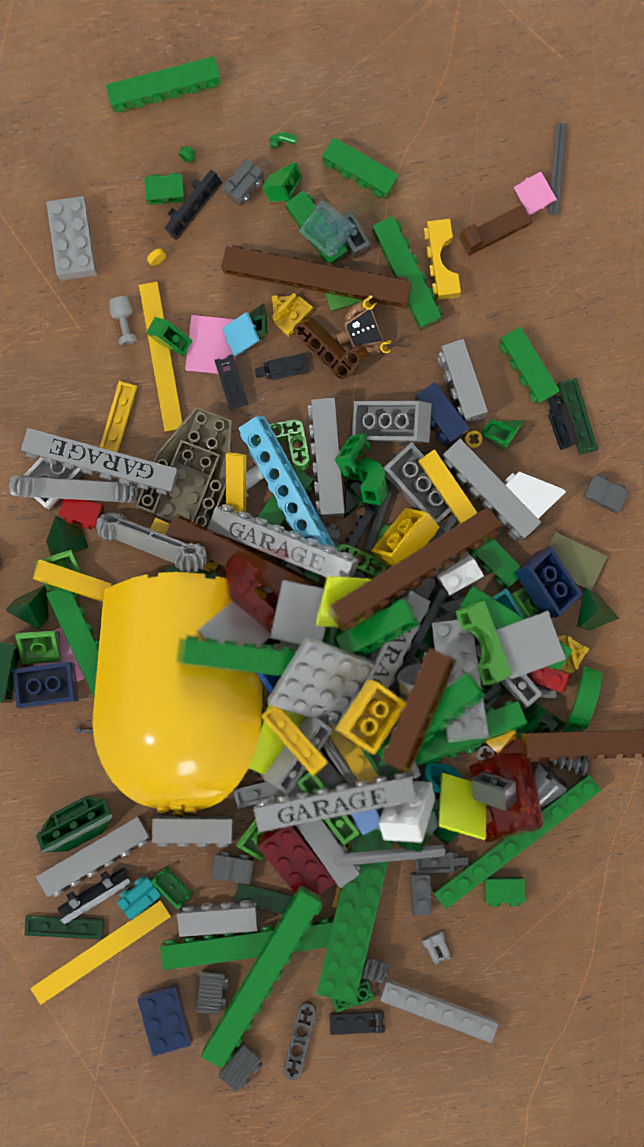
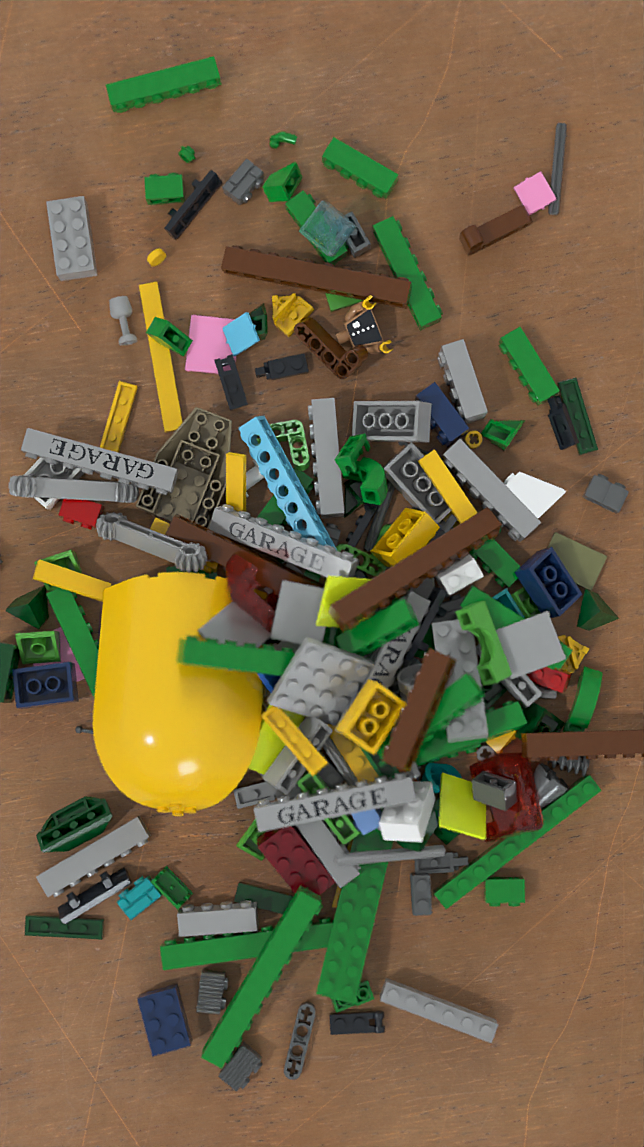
yellow tile [30,900,171,1005] -> none
dark green slope [46,515,89,556] -> none
light grey brick [152,816,234,847] -> none
dark grey brick [212,851,254,884] -> none
dark grey gear [361,957,389,983] -> none
light grey piece [421,930,452,965] -> none
yellow arch [424,219,461,300] -> none

